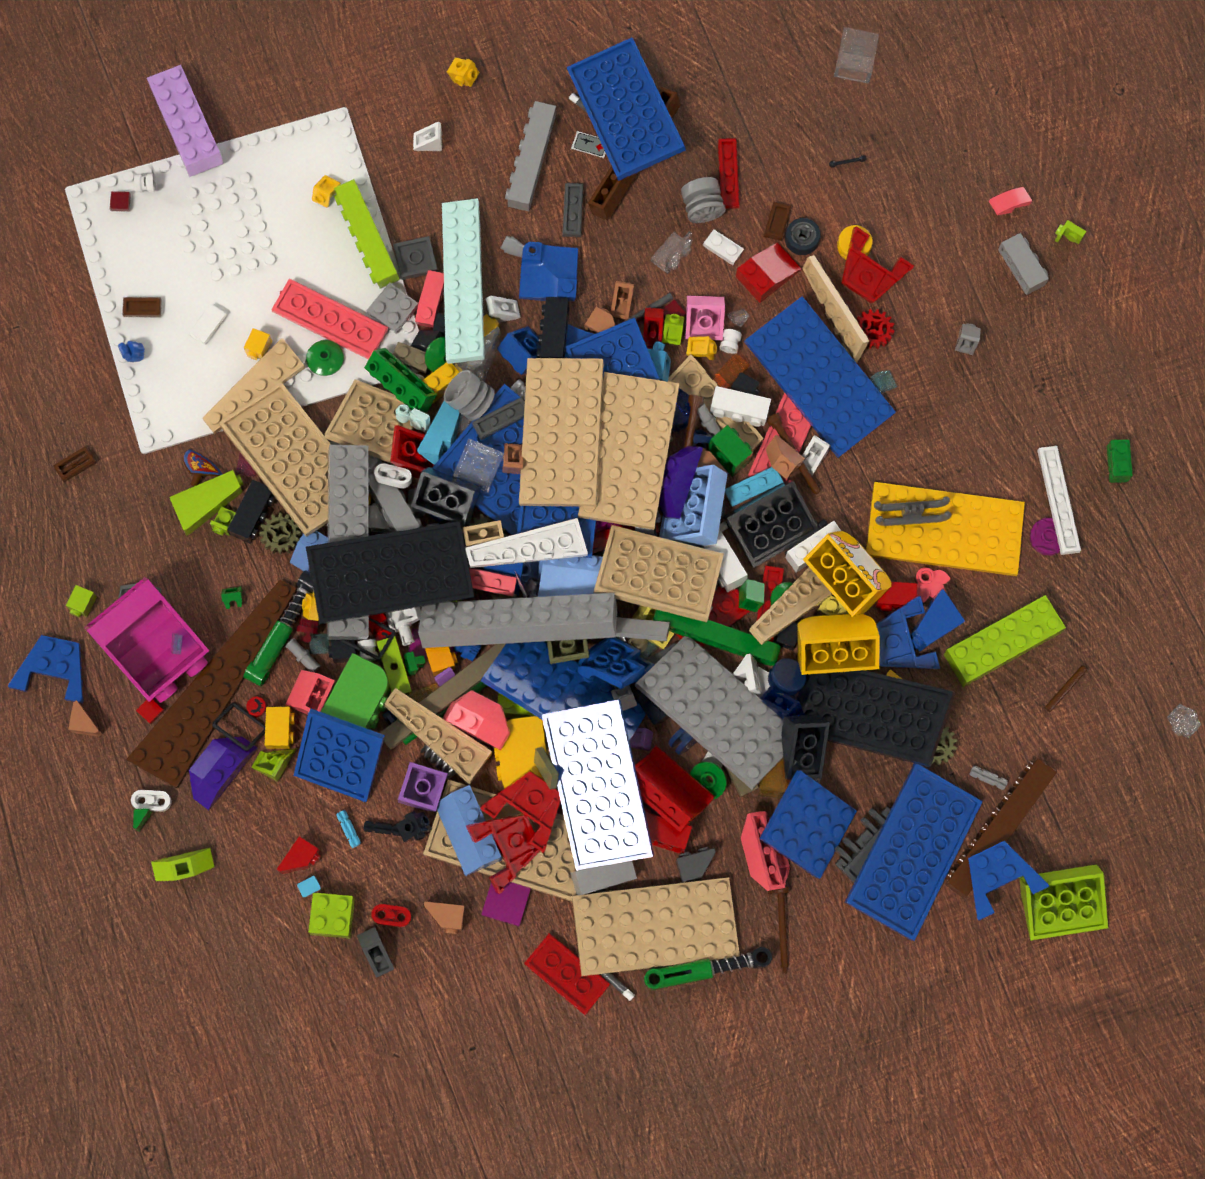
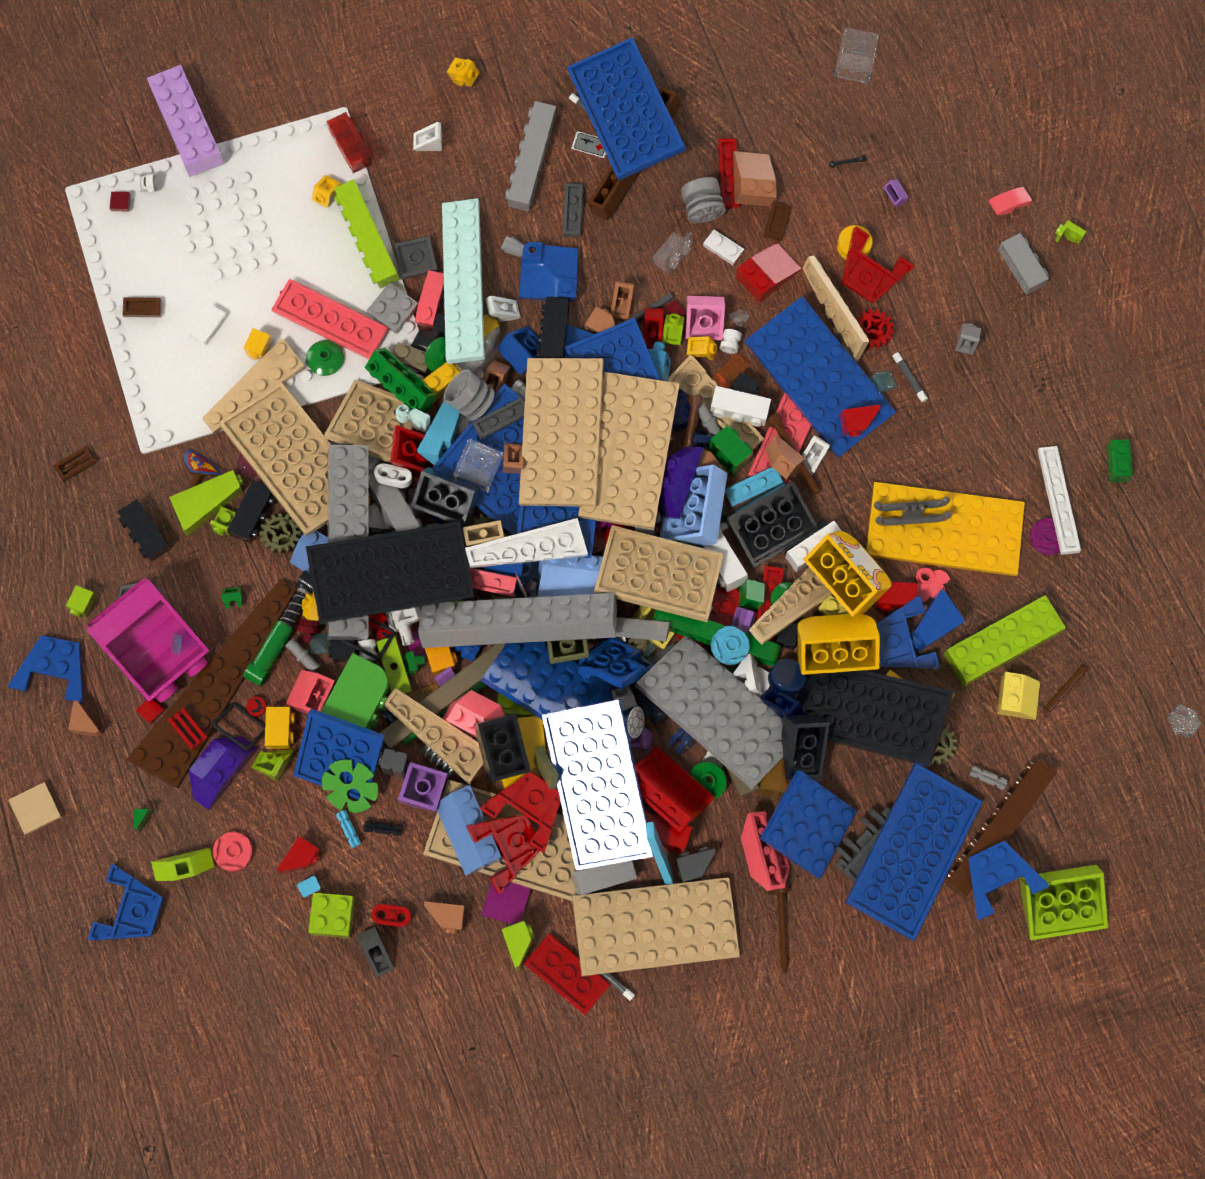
blue piece [118,341,145,362] -> none
white plate [131,790,172,812] -> none
black brick [396,811,432,842] -> none
piece [644,947,772,990] -> none
wheel [785,218,821,255] -> none
none -> tan tile [9,782,62,835]
none -> blue wing [88,864,164,941]
none -> black brick [117,499,171,562]
none -> red tile [168,708,208,750]
none -> coral tile [213,832,253,872]
none -> bright green piece [322,760,378,813]
none -> clear red brick [326,112,373,174]
none -> dark grey brick [378,749,410,779]
none -> black brick [473,713,531,782]
none -> nougat slope [483,360,510,394]
none -> lime slope [502,921,534,971]
none -> white sticker [627,707,644,738]
none -> medium azure tile [646,822,673,885]
none -> medium azure tile [711,626,750,665]
none -> medium lavender piece [731,607,757,634]
none -> nougat slope [733,151,777,206]
none -> red slope [839,405,880,438]
none -> medium lavender piece [884,179,909,207]
none -> dark grey bar [892,352,928,402]
none -> light yellow slope [997,672,1040,720]

